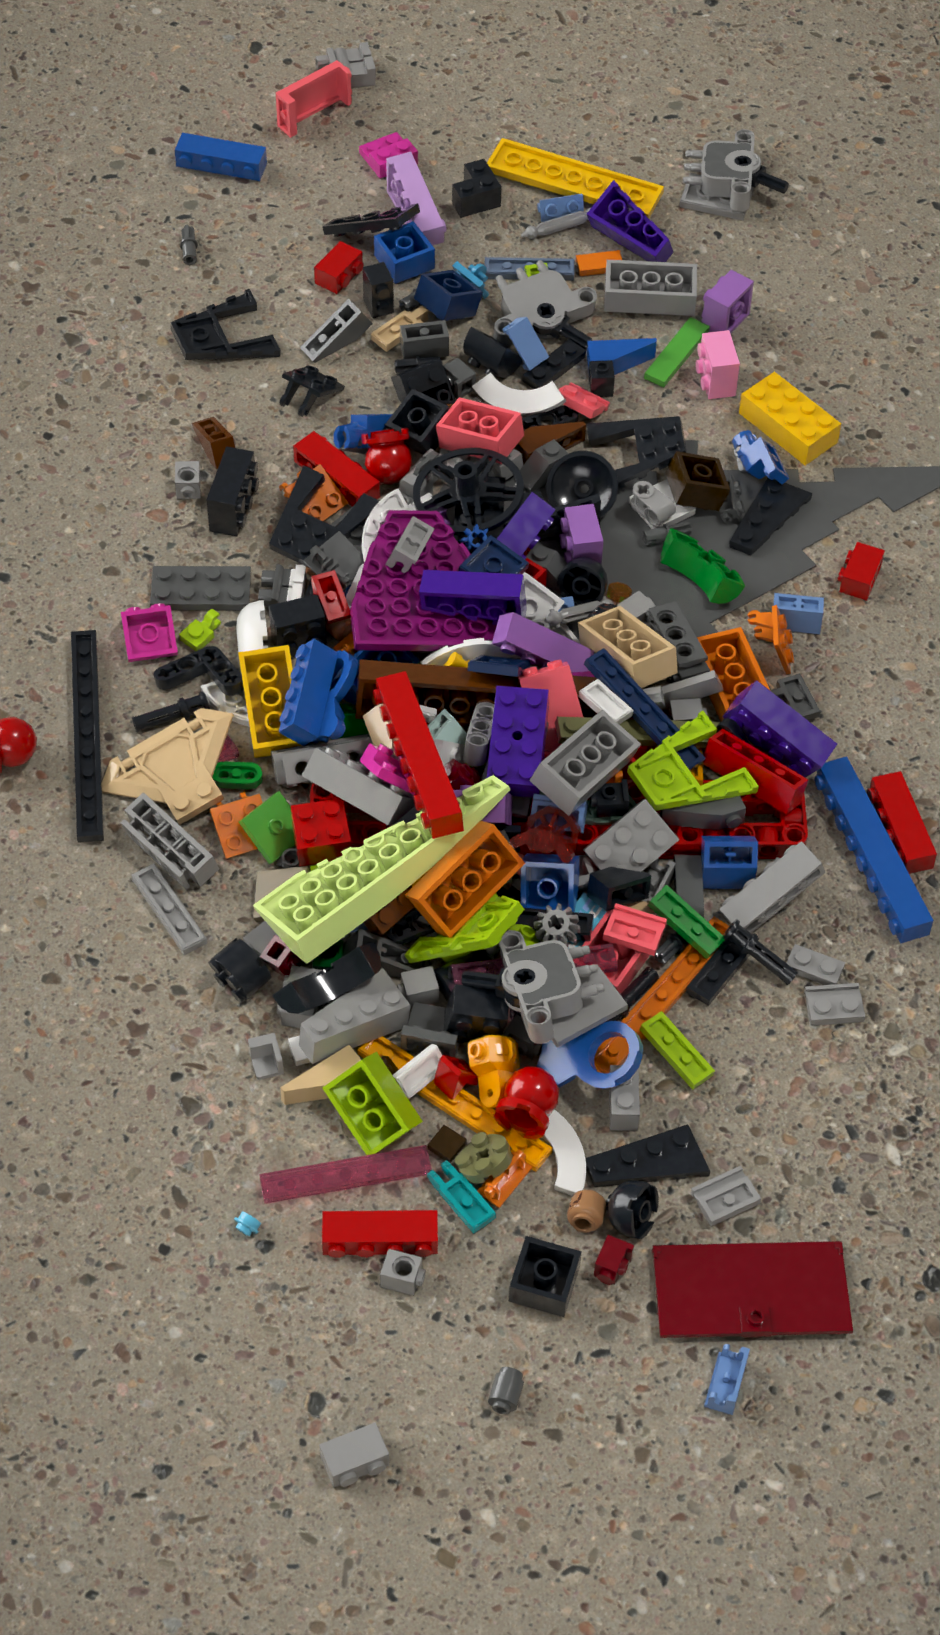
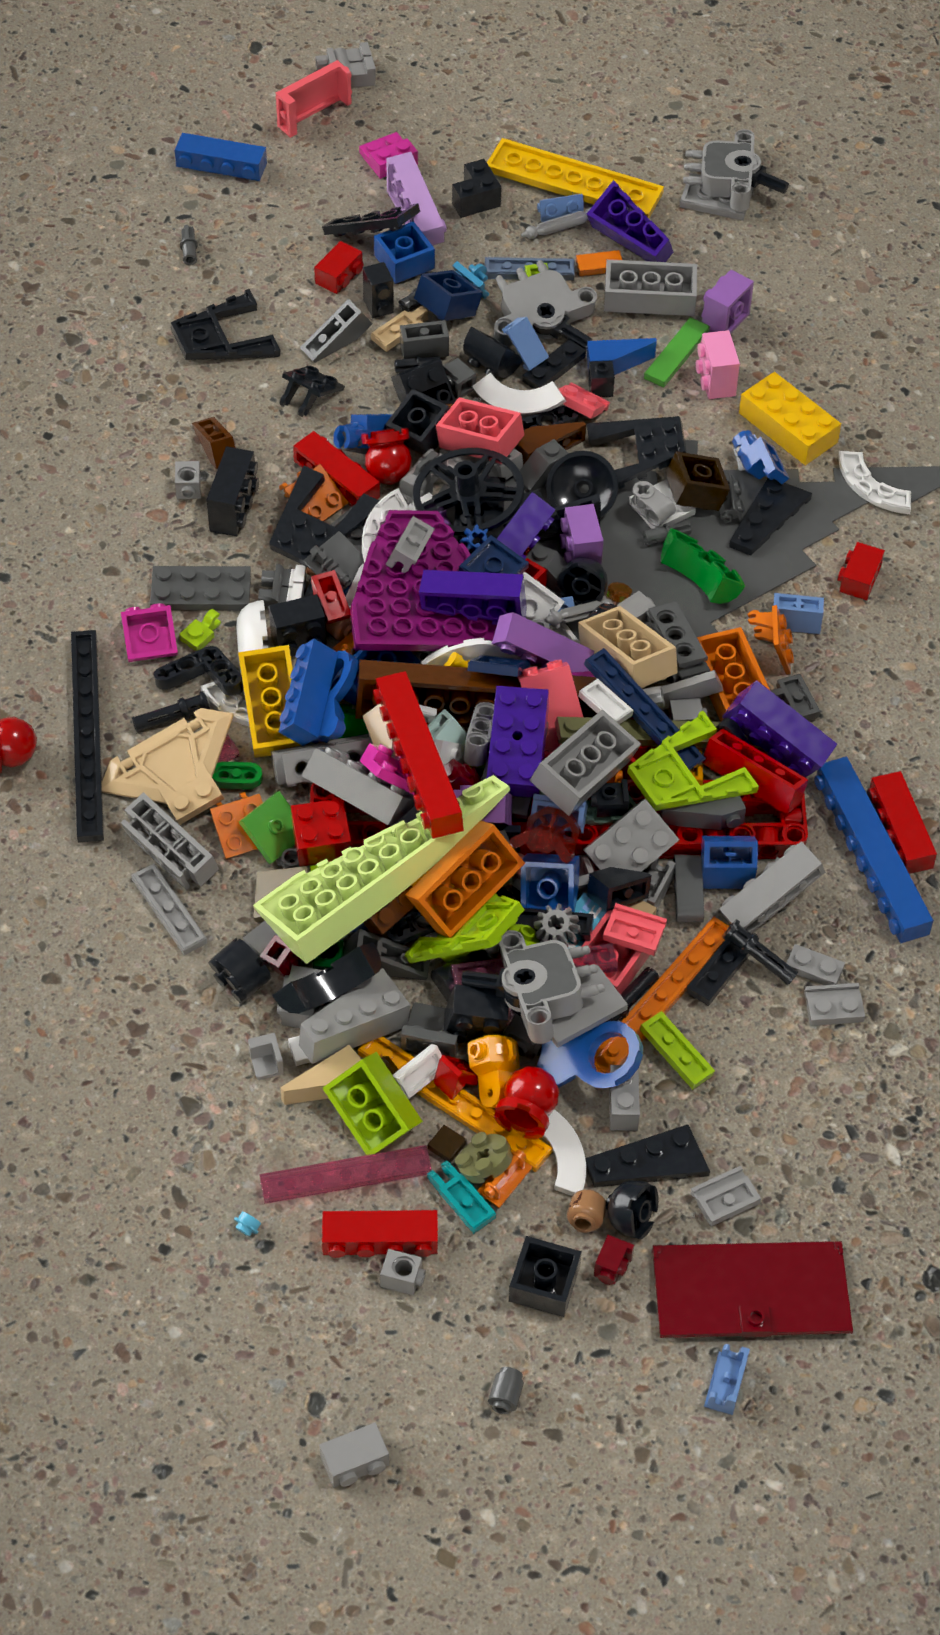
light grey brick [397,966,439,1009] -> none
green plate [647,885,725,959] -> none
black axle [654,931,687,964] -> none
none -> white tile [838,451,911,514]

